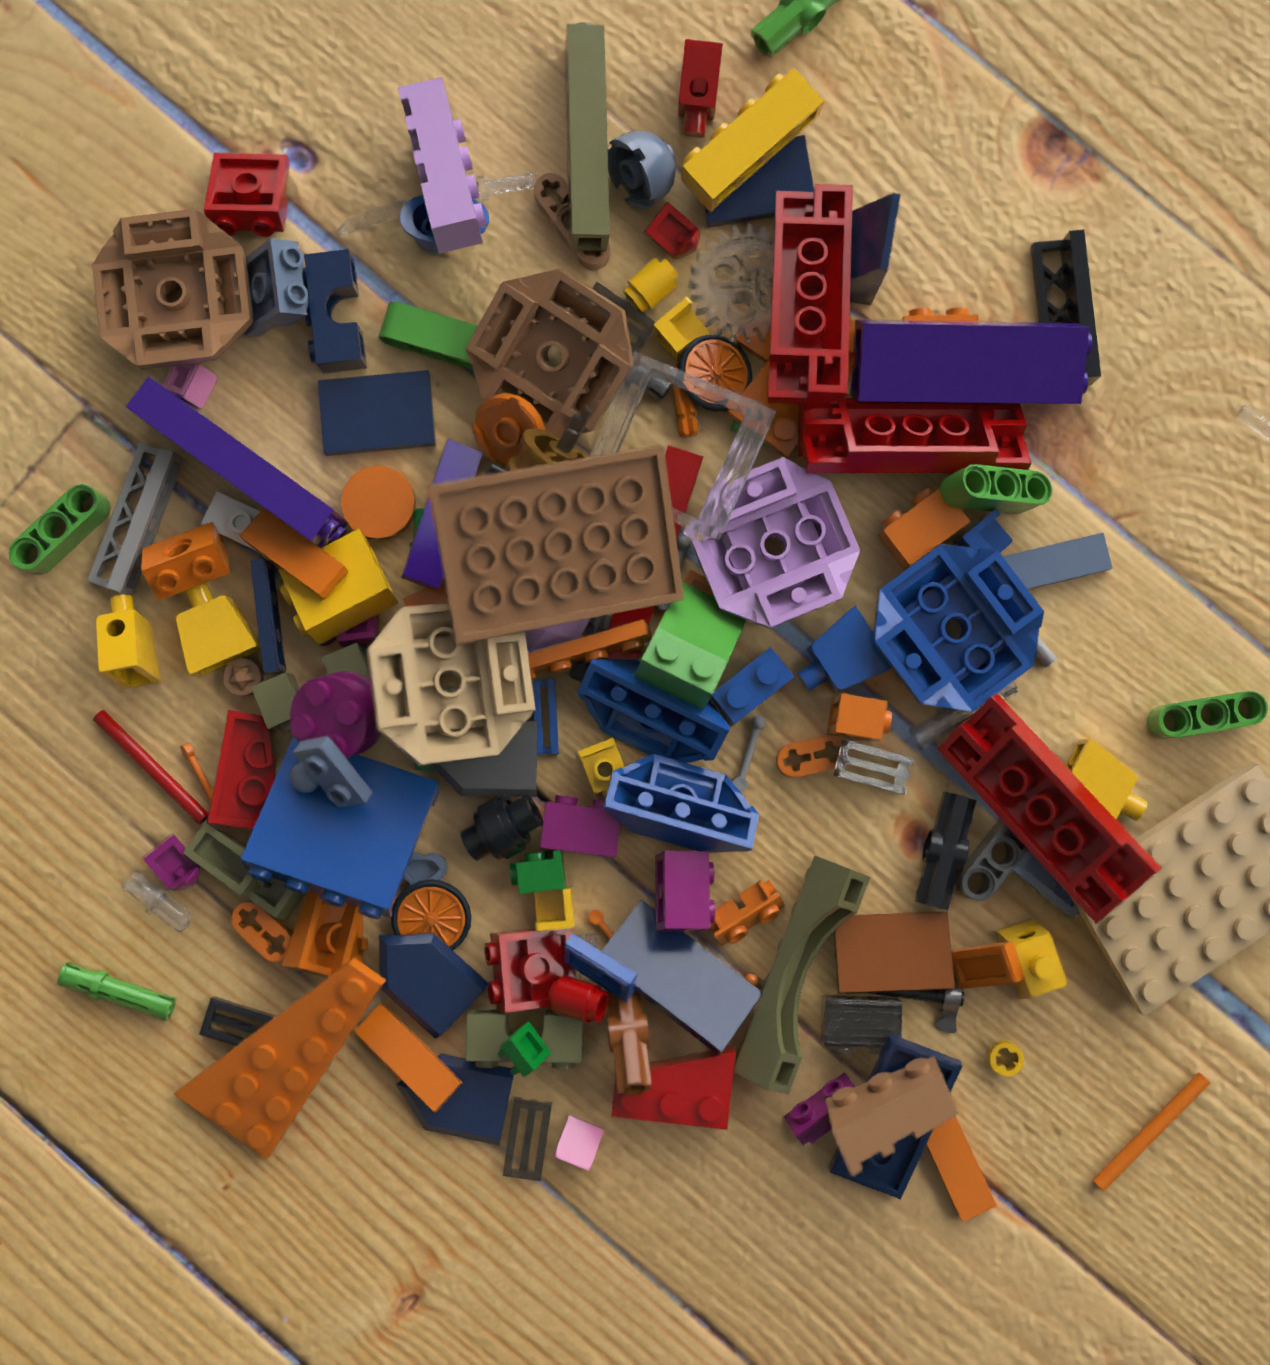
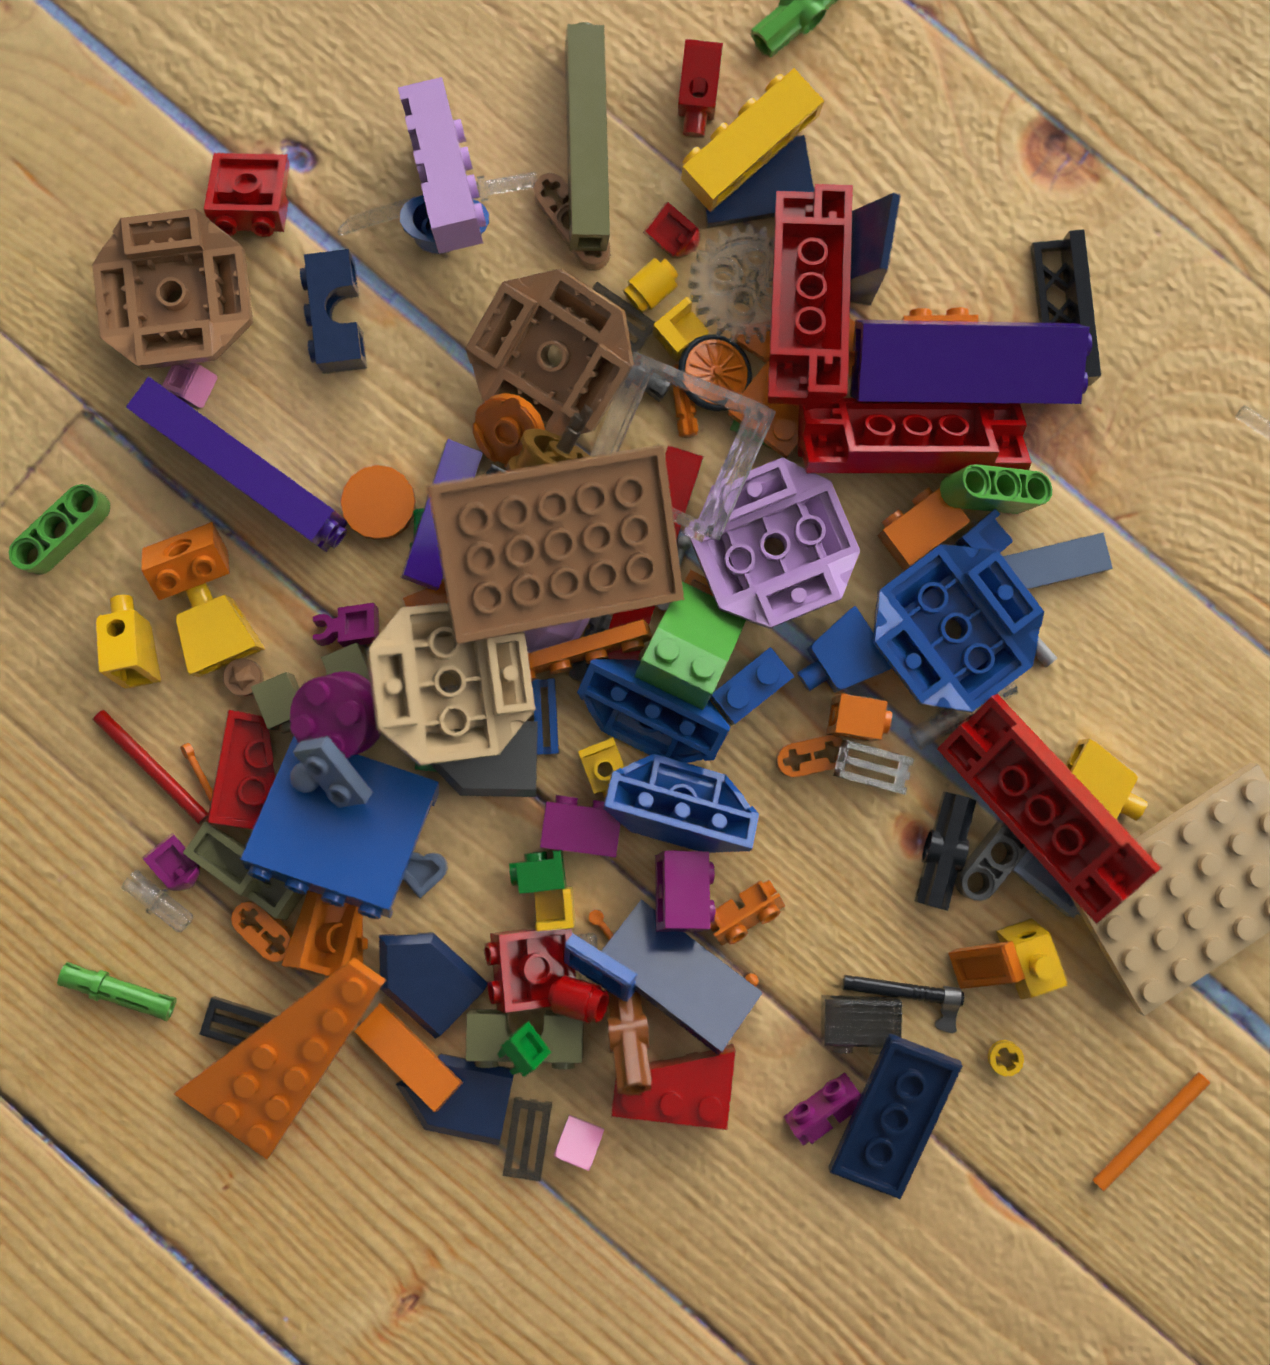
light grey fence [87,442,184,596] -> none
white plate [200,491,260,552] -> none
orange tile [239,508,348,600] -> none
sand blue plate [245,238,308,337] -> none
dark blue tile [250,559,286,676] -> none
yellow brick [278,529,399,645] -> none
dark blue tile [318,370,436,456] -> none
bright green beam [378,301,477,370] -> none
orange wheel [391,879,472,950] -> none
black piece [461,795,543,861] -> none
sand blue cylinder [608,131,676,210] -> none
light grey hinge [732,715,766,791] -> none
olive arch [734,855,870,1094] -> none
medium nougat wedge [826,1056,958,1176] -> none
dark orange tile [834,911,955,994] -> none
orange tile [926,1116,997,1222] -> none
bright green beam [1147,691,1268,739] -> none

